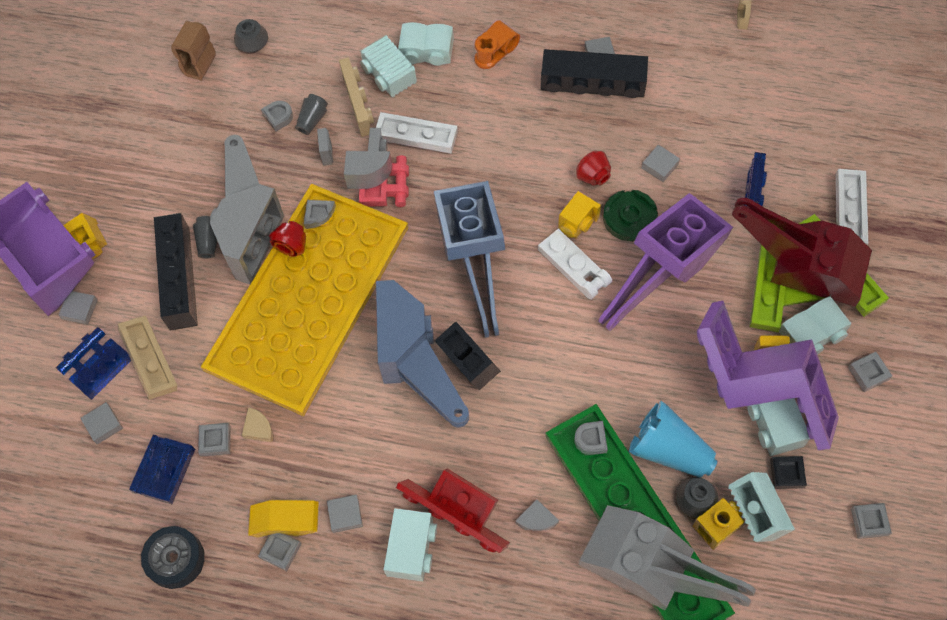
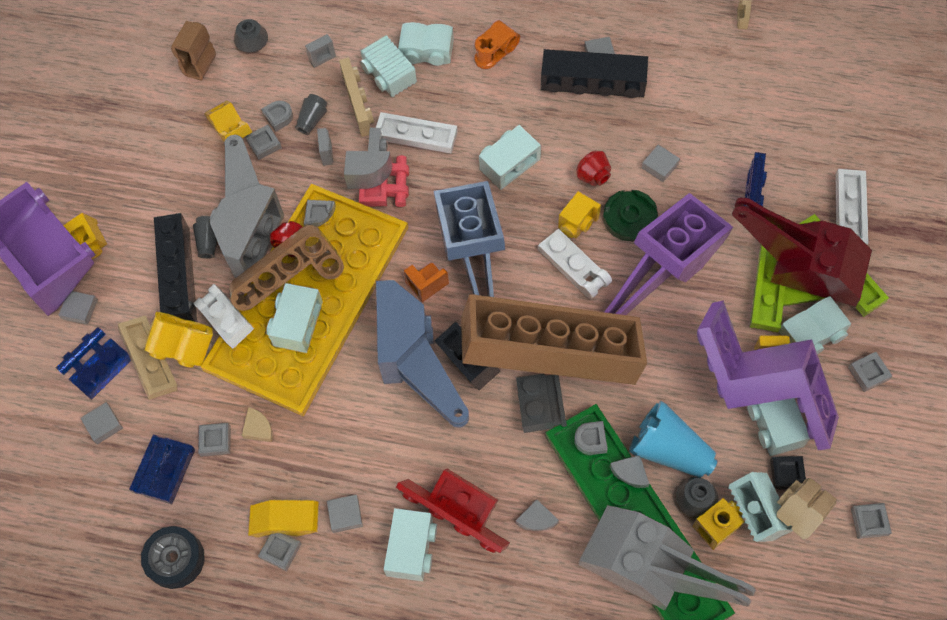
none -> yellow brick [144,312,213,368]
none -> white plate [193,284,254,349]
none -> yellow slope [204,100,252,142]
none -> medium nougat beam [229,225,344,311]
none -> light grey tile [245,125,282,160]
none -> light aqua brick [267,283,323,353]
none -> light grey tile [305,34,336,68]
none -> orange panel [404,263,449,303]
none -> medium nougat brick [461,294,647,385]
none -> light aqua brick [479,125,541,190]
none -> dark grey plate [516,373,567,433]
none -> light grey tile [610,456,649,488]
none -> tan brick [776,478,837,540]

